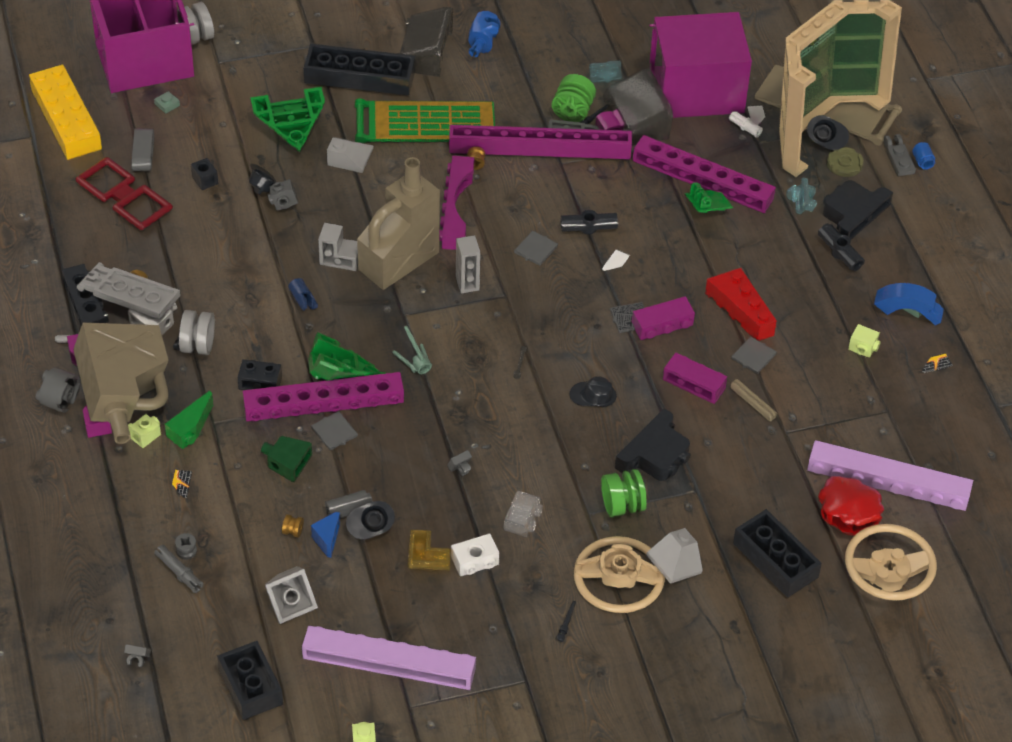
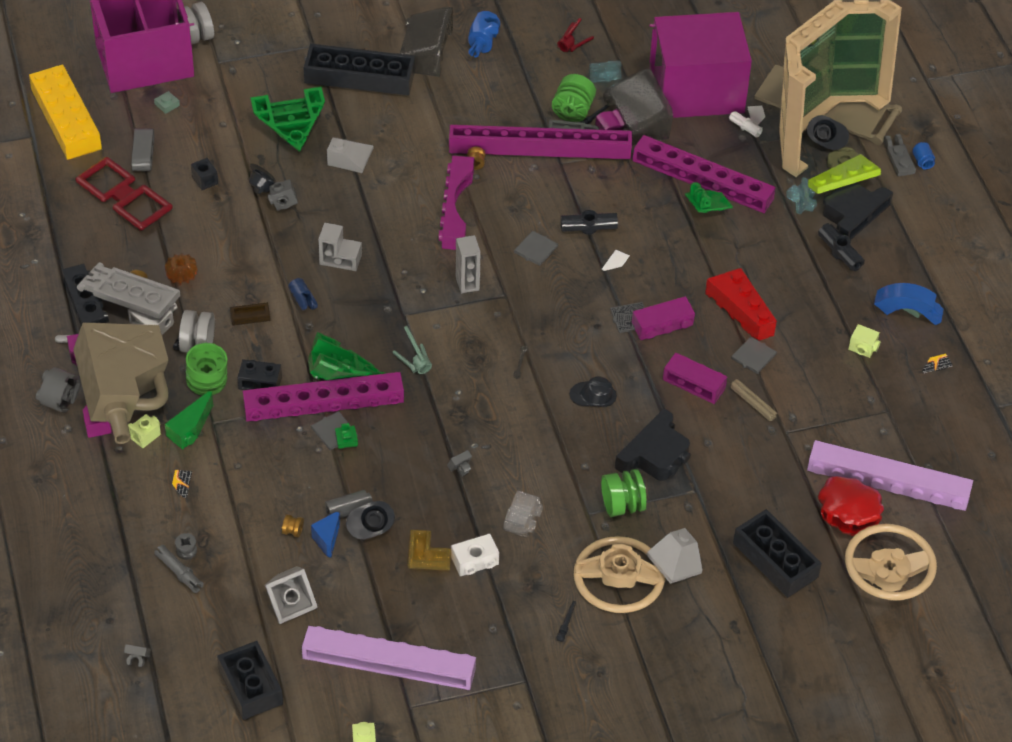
dark green torso [261,436,312,483] -> none
flag [355,98,495,143] -> none
dark tan piece [357,157,440,290] -> none
none -> clear orange gear [165,253,198,285]
none -> bright green wheel [186,343,228,395]
none -> dark brown tile [230,302,271,326]
none -> green tile [335,423,358,449]
none -> dark red plant [557,18,594,52]
none -> lime wing [808,154,881,194]

